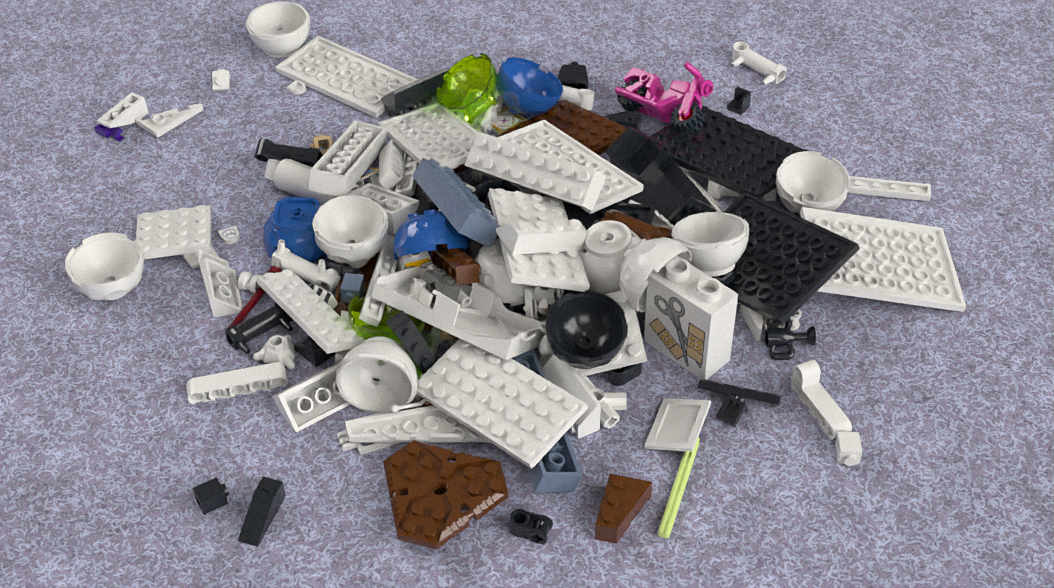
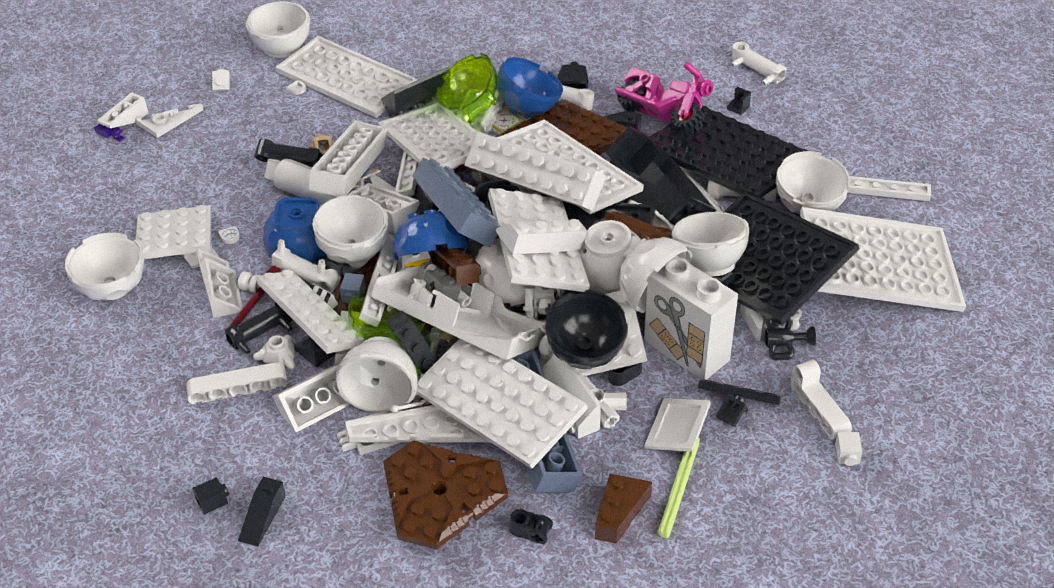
white beam [379,140,403,190] -> none

